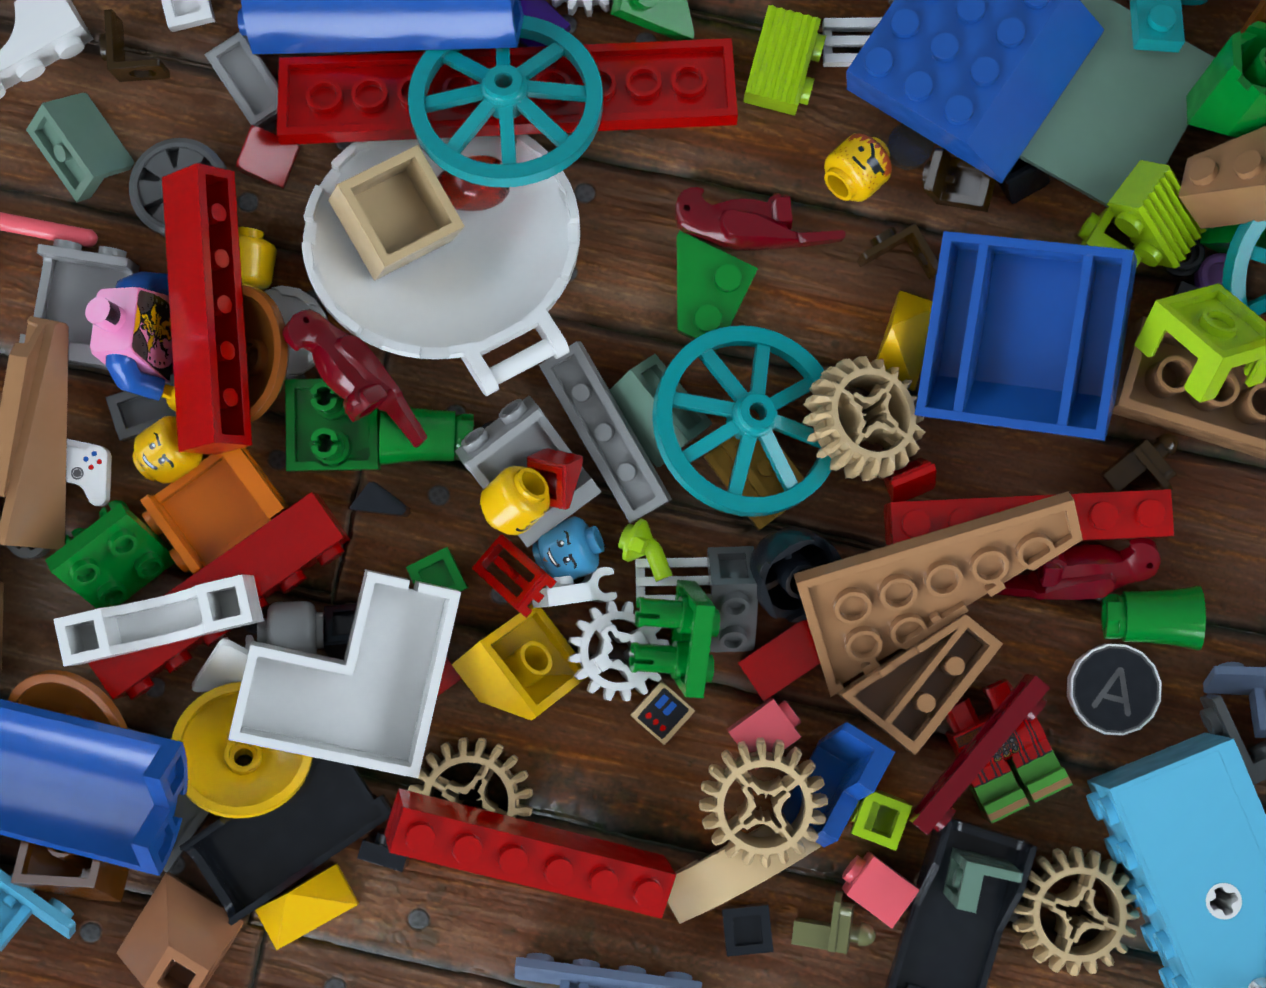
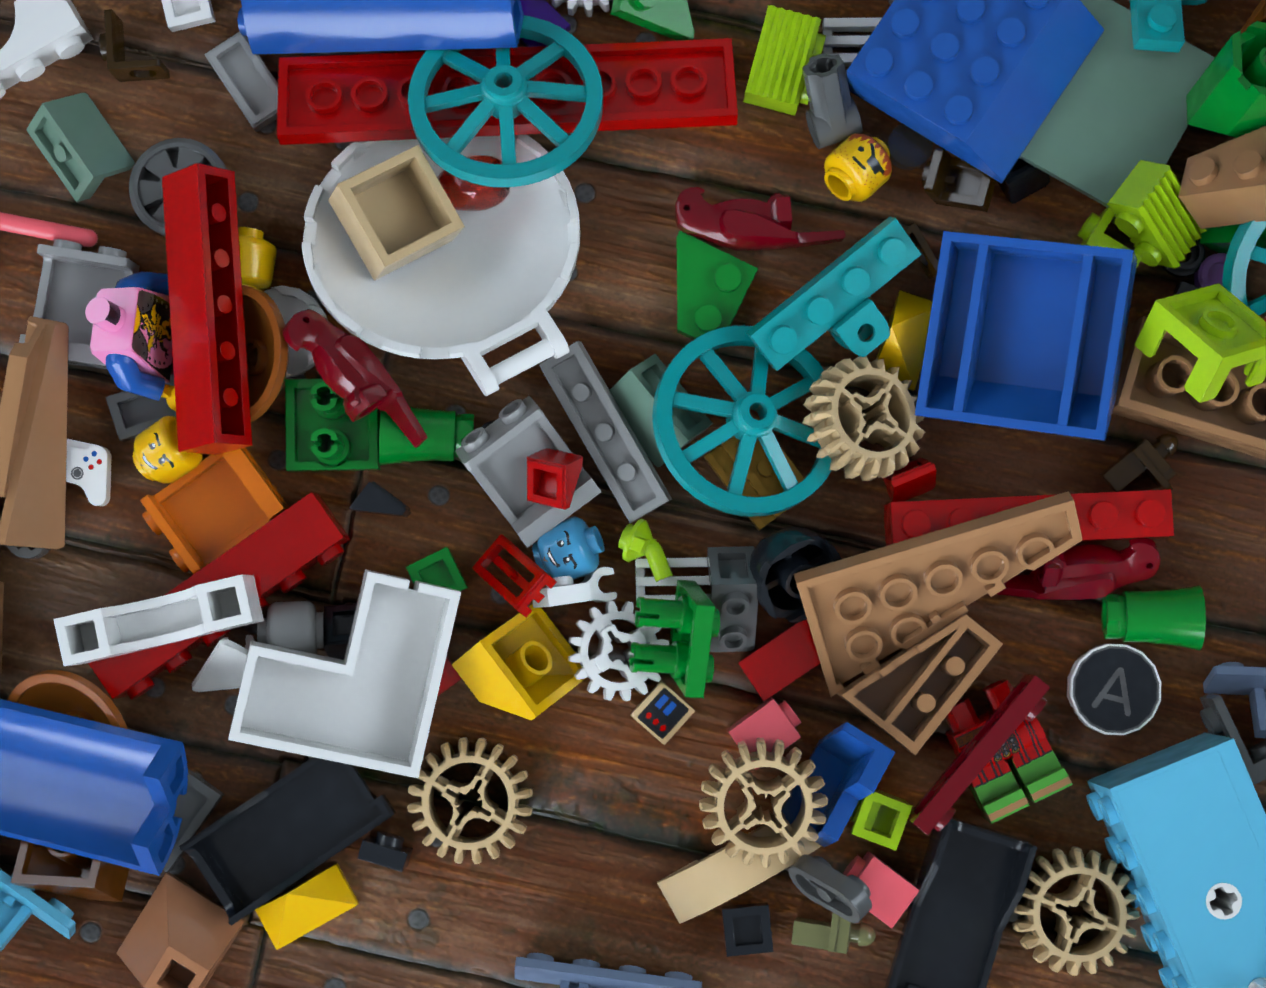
green plate [45,500,175,609] -> none
yellow dish [171,682,313,818] -> none
slope [236,125,300,189] -> none
red brick [384,789,676,919] -> none
yellow head [480,465,550,535] -> none
sand green panel [943,847,1024,913] -> none
none -> teal plate [746,216,922,371]
none -> dark grey plate [788,855,872,923]
none -> dark grey piece [802,53,863,149]

